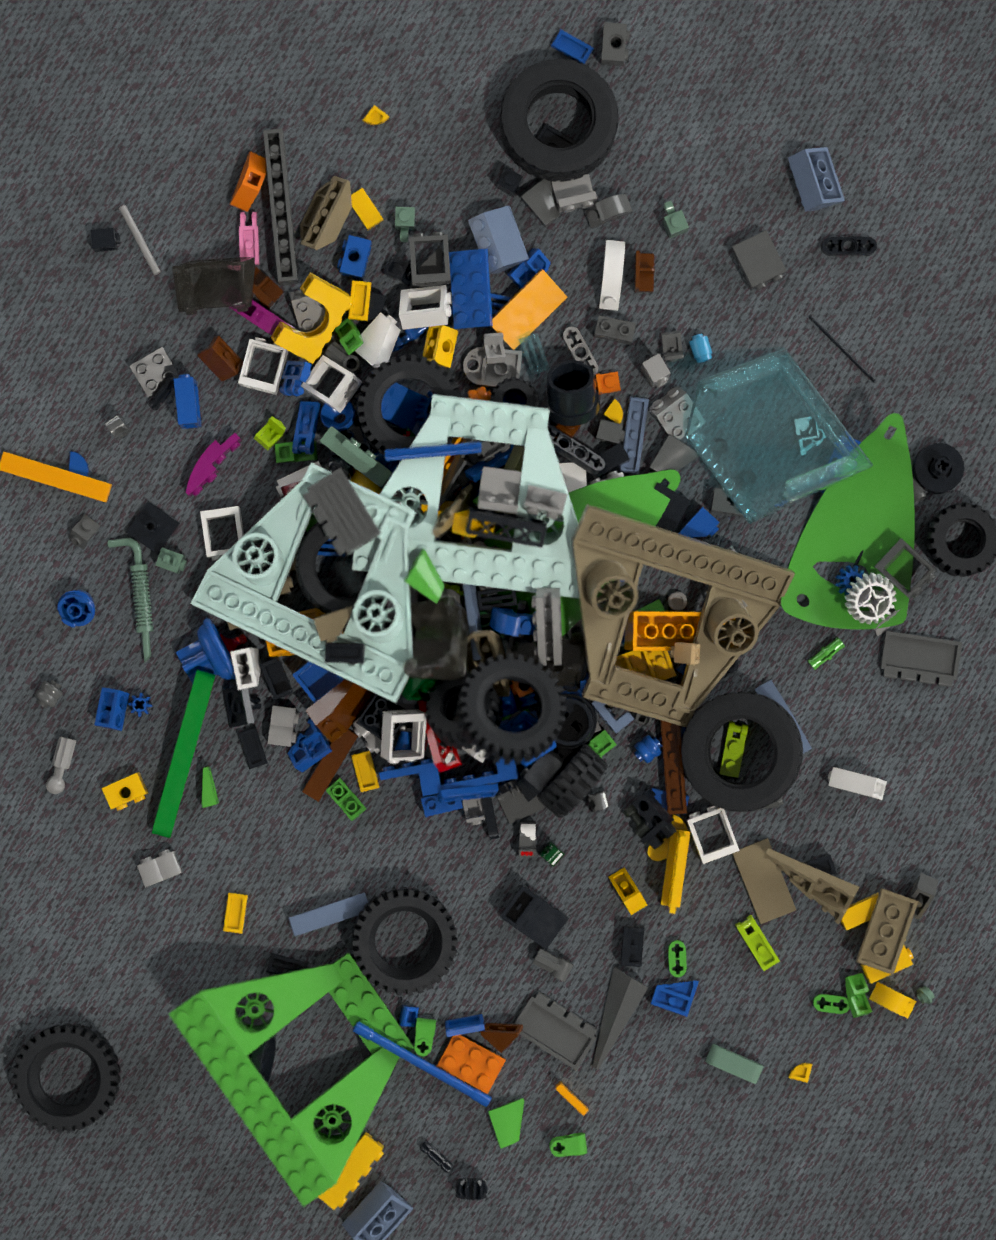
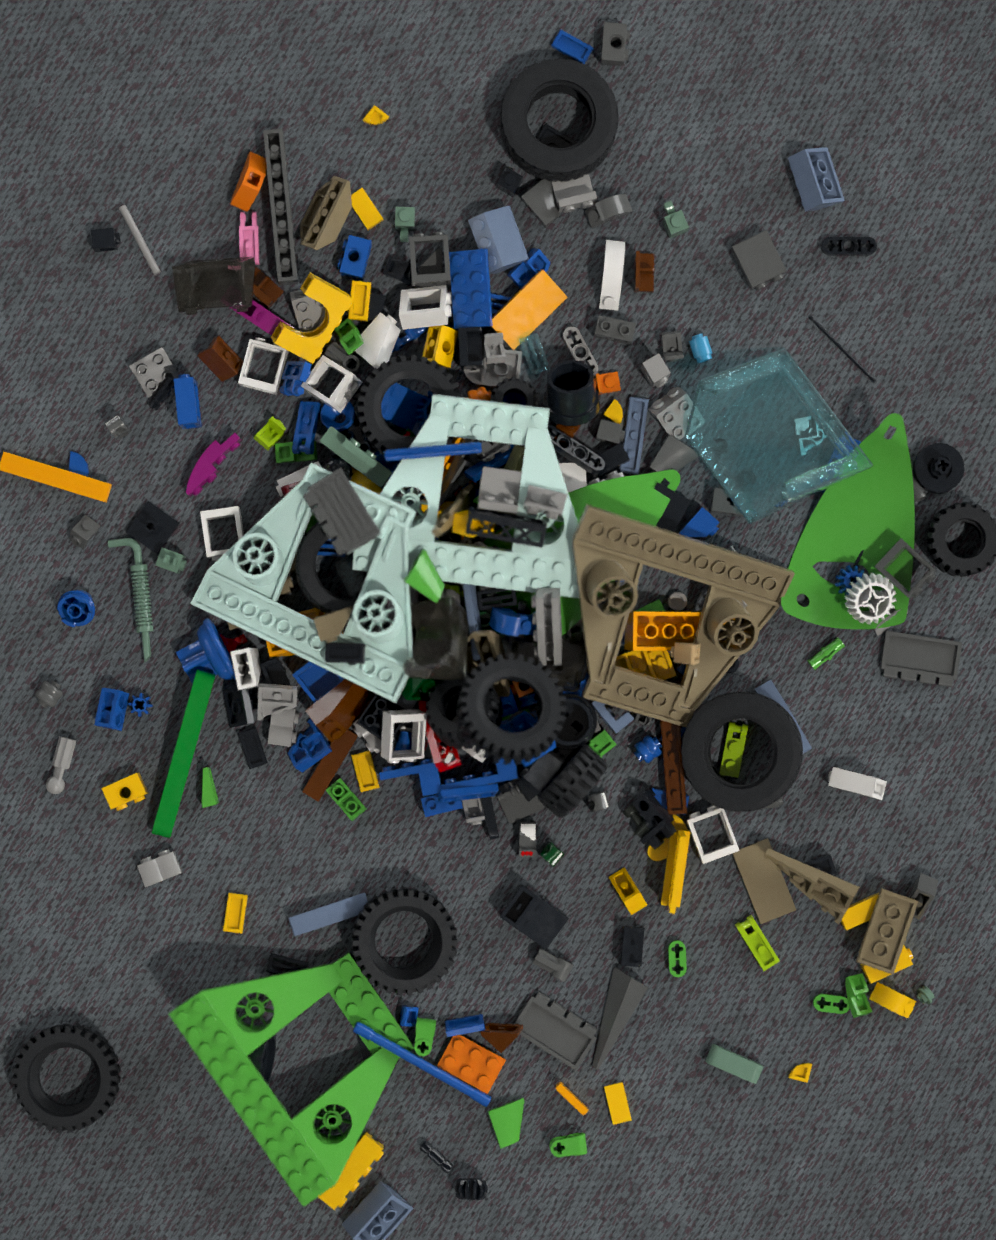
blue wing [650,980,699,1017] -> none
none -> light grey wing [257,683,298,720]
none -> black panel [458,327,484,370]
none -> yellow tile [604,1081,632,1125]

